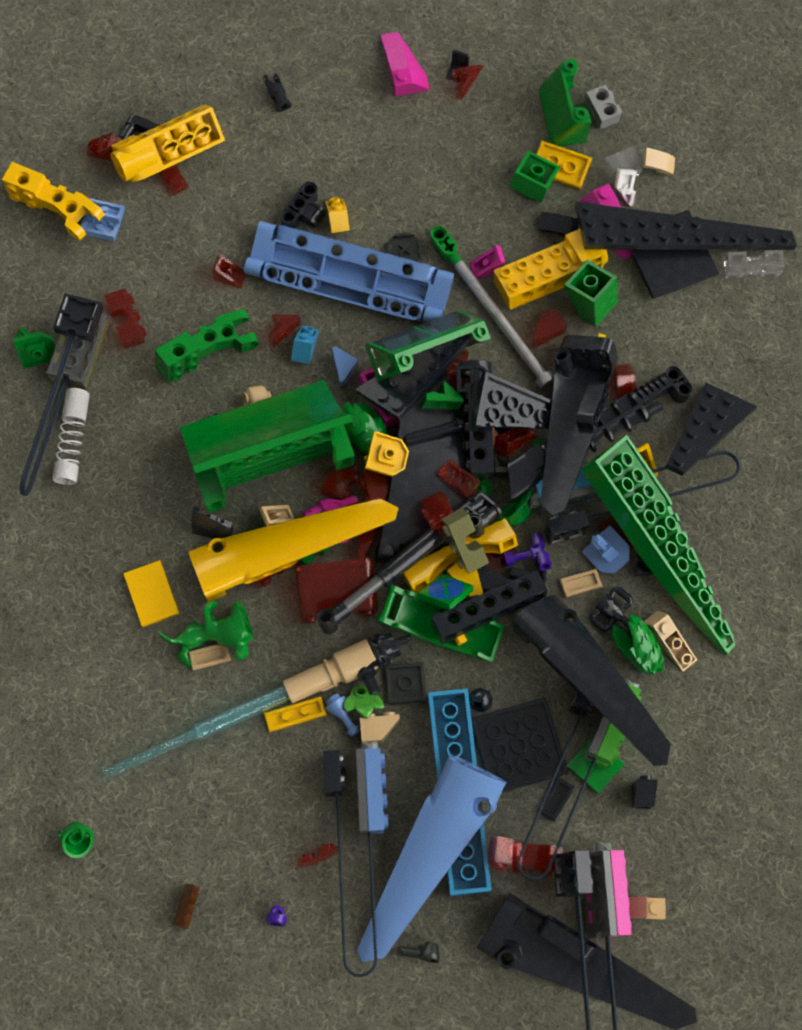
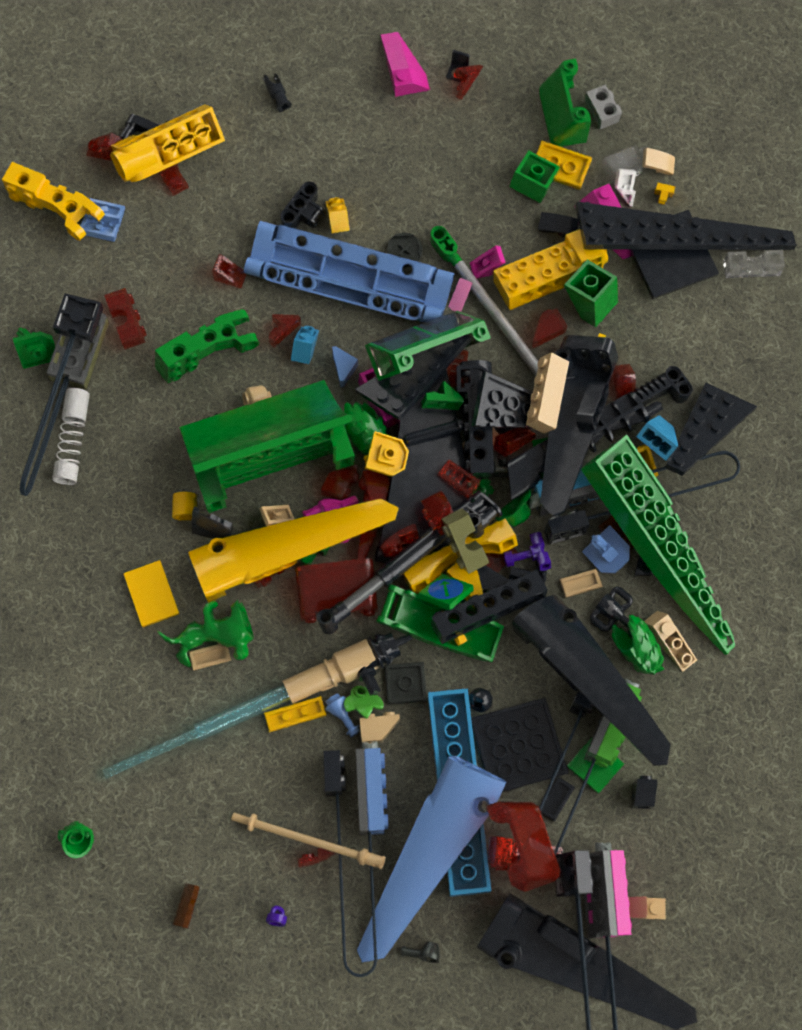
none -> yellow piece [172,492,198,520]
none -> tan bar [232,813,385,869]
none -> clear red slope [381,524,419,557]
none -> bright pink sticker [449,278,473,312]
none -> clear red windscreen [486,802,560,892]
none -> tan brick [526,352,569,434]
none -> dark azure slope [636,415,678,461]
none -> yellow tile [654,183,675,205]

